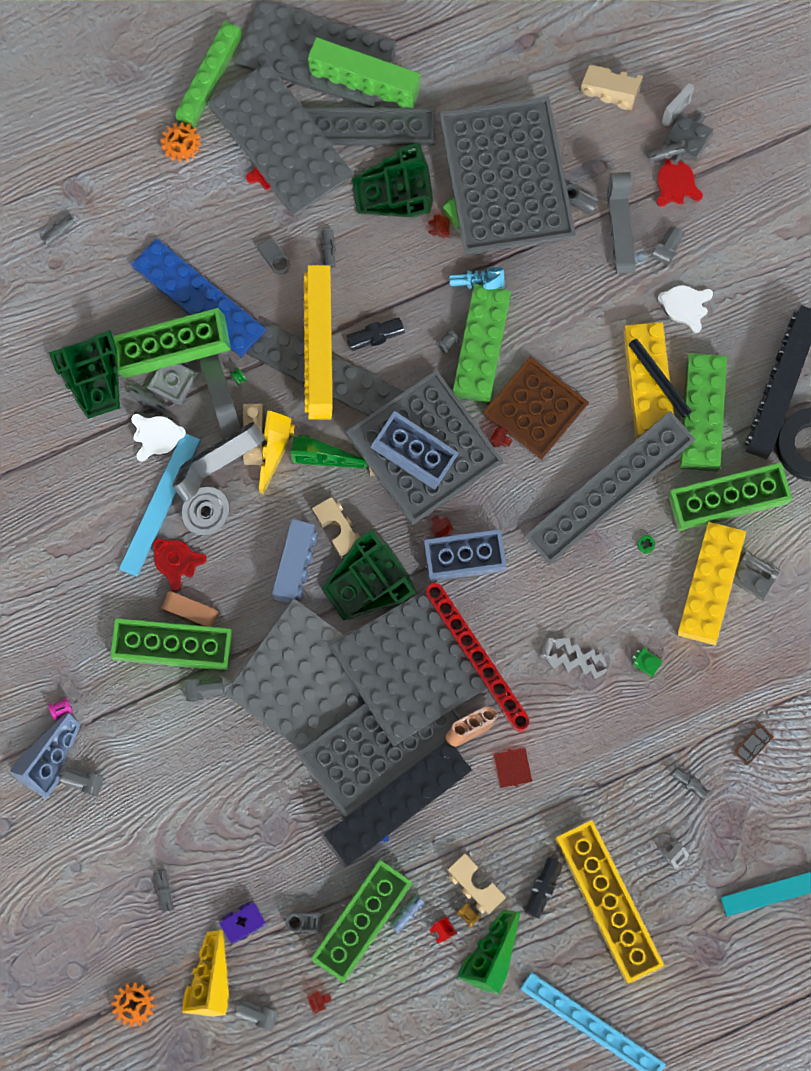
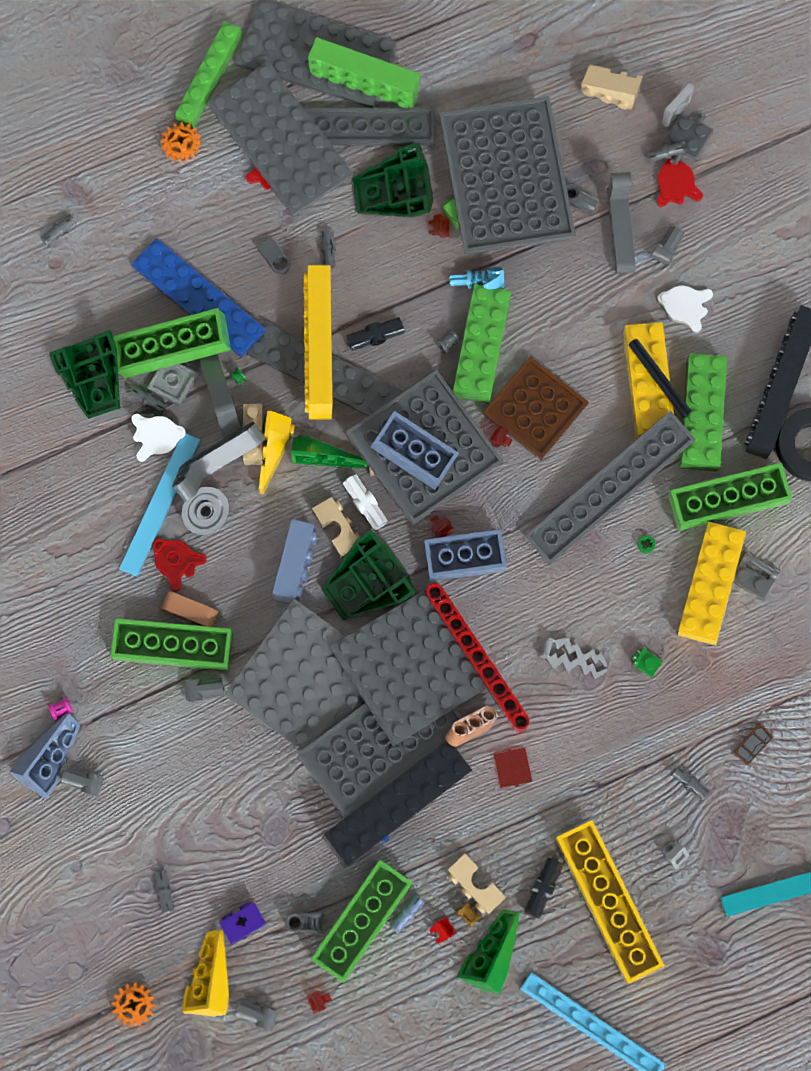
none -> white piece [343,475,388,531]

